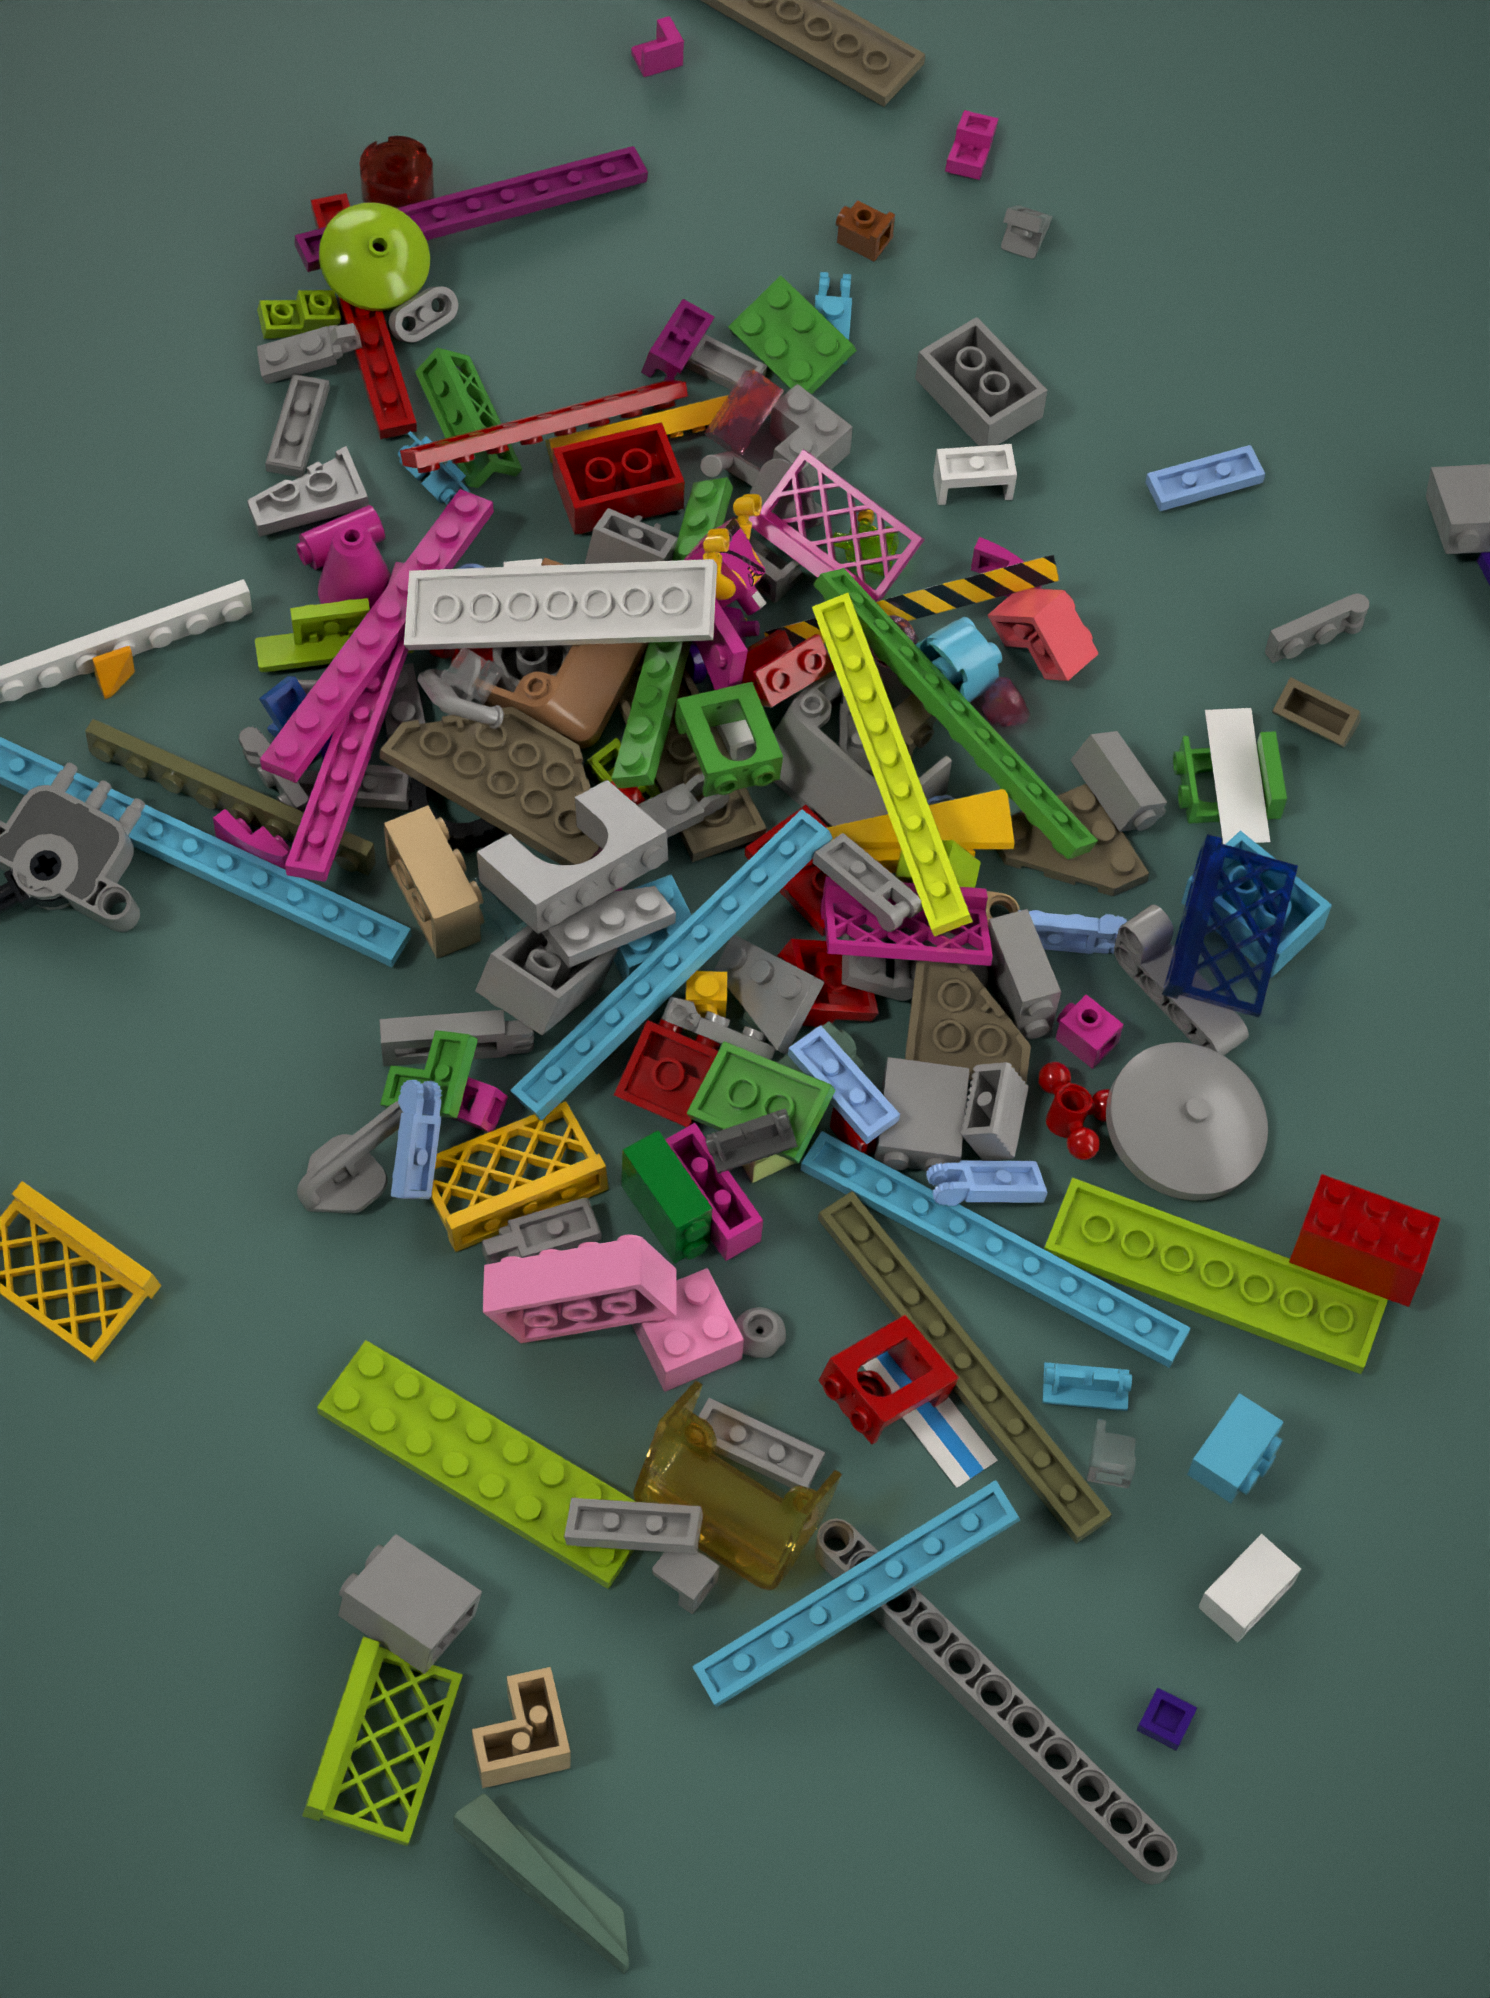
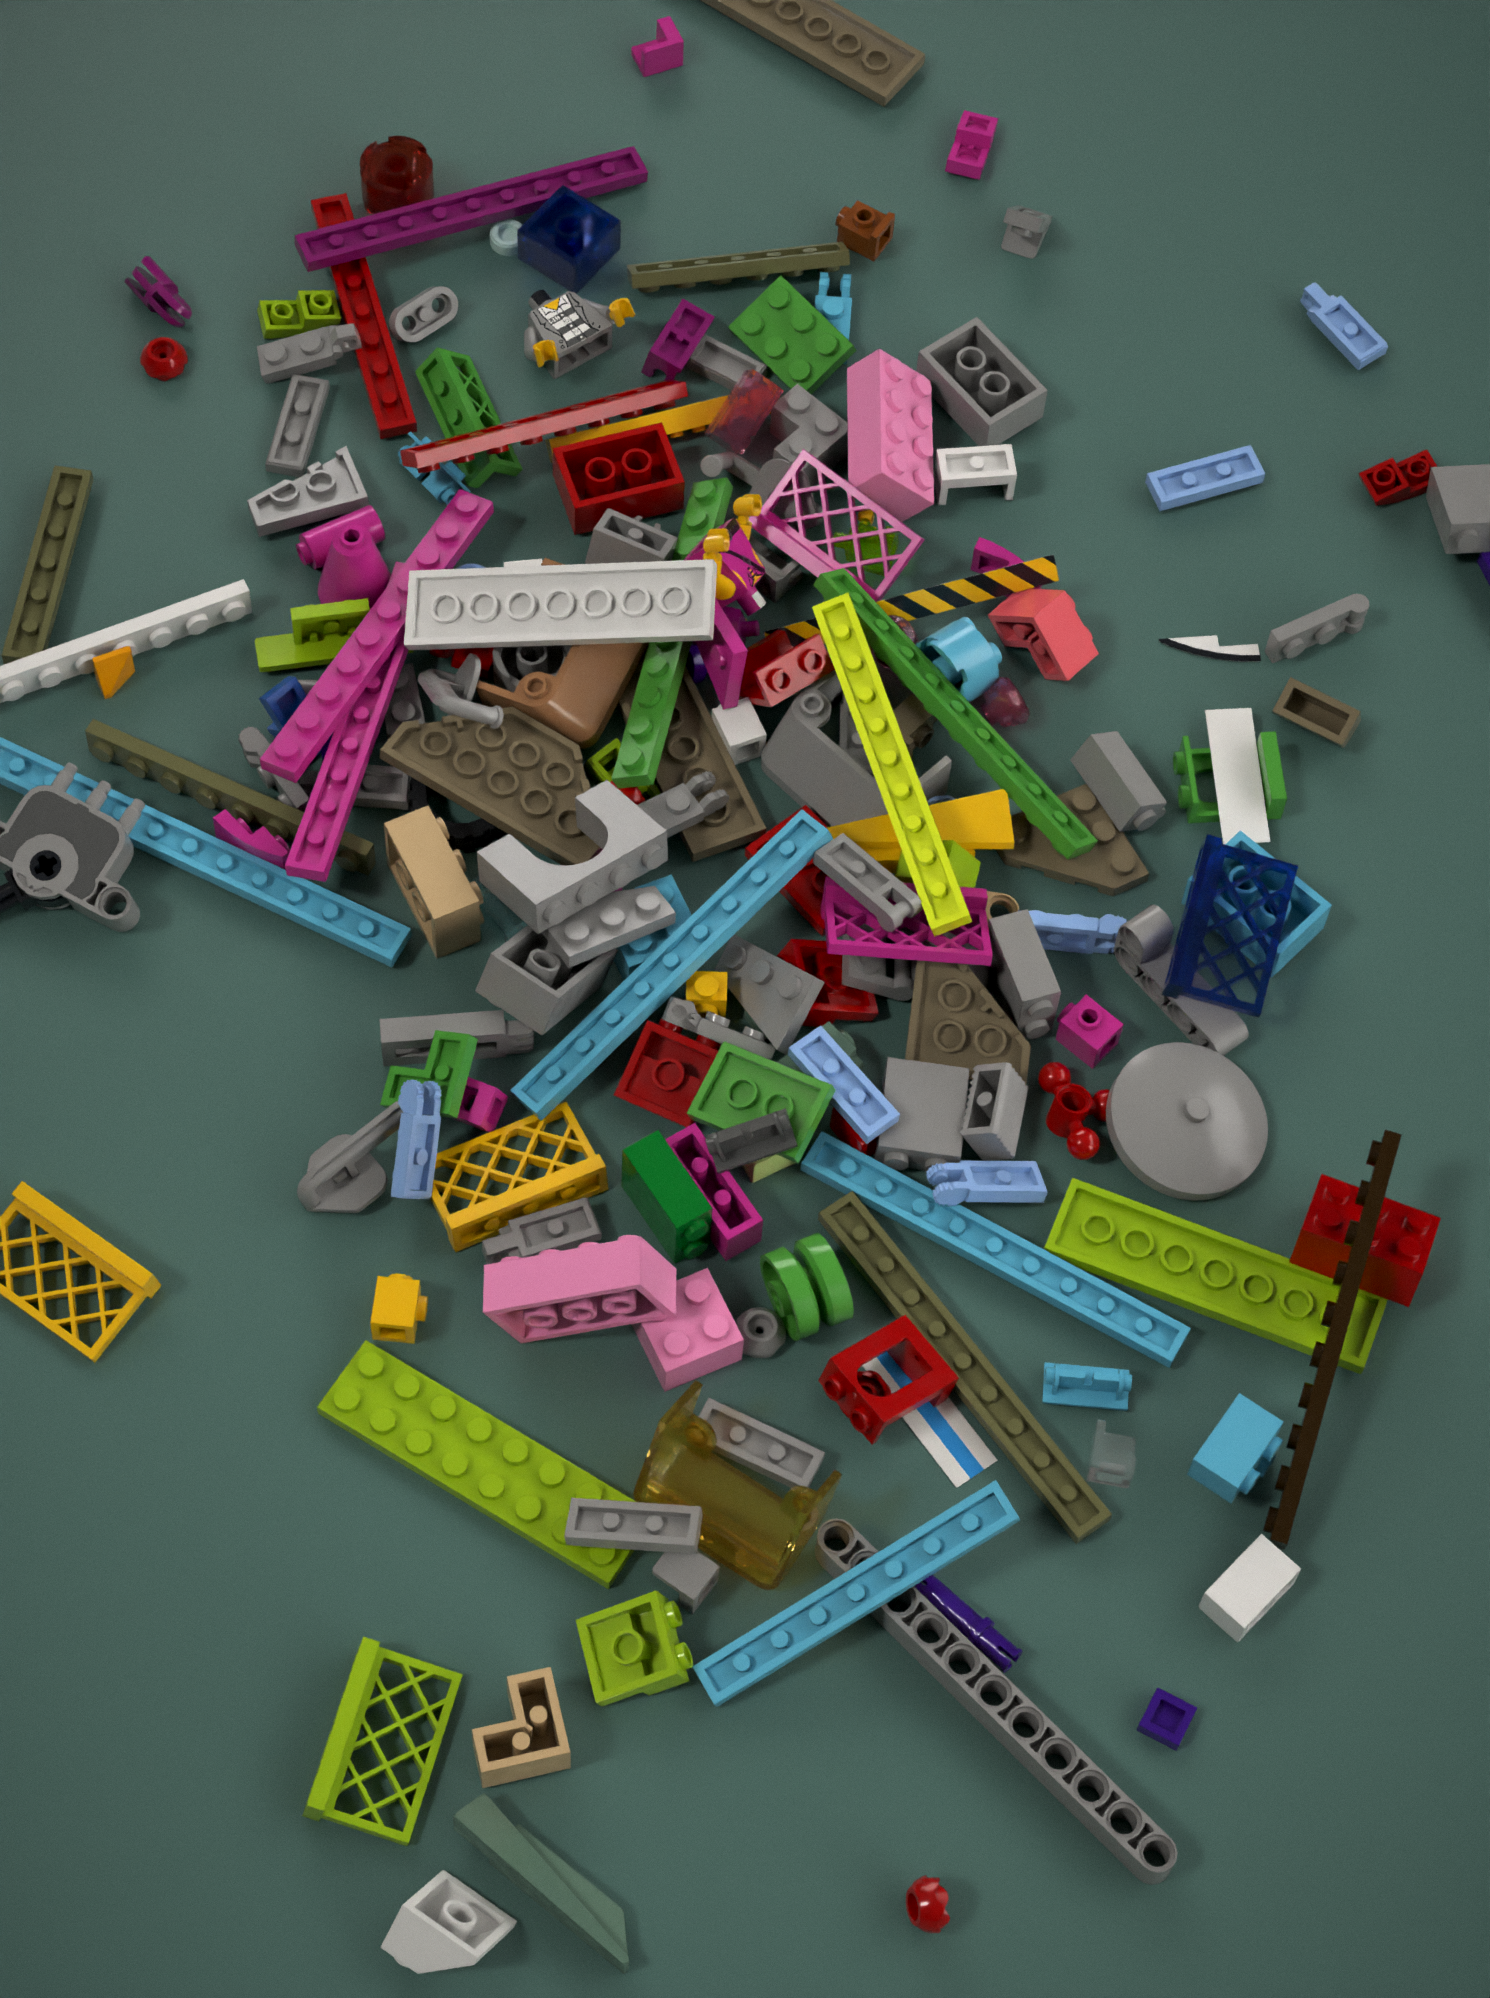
lime dish [319,203,430,311] -> none
light grey brick [338,1534,482,1674] -> none
clear panel [440,648,504,705] -> none
bright green panel [674,682,783,797] -> none
none -> olive plate [1,465,94,664]
none -> magenta arm [124,256,192,328]
none -> red plate [140,337,188,381]
none -> yellow brick [370,1273,428,1344]
none -> white slope [380,1870,517,1974]
none -> light aqua tile [490,219,526,256]
none -> clear blue brick [517,185,621,294]
none -> torso [524,290,636,379]
none -> lime plate [576,1590,693,1707]
none -> olive plate [627,241,850,293]
none -> bright green wheel [760,1232,854,1341]
none -> bright pink brick [847,349,934,522]
none -> red plate [906,1875,950,1933]
none -> dark purple pin [914,1575,1023,1673]
none -> sticker [1159,635,1261,662]
none -> dark brown plate [1263,1130,1402,1549]
none -> light blue hinge [1300,282,1388,370]
none -> red slope [1359,449,1437,506]

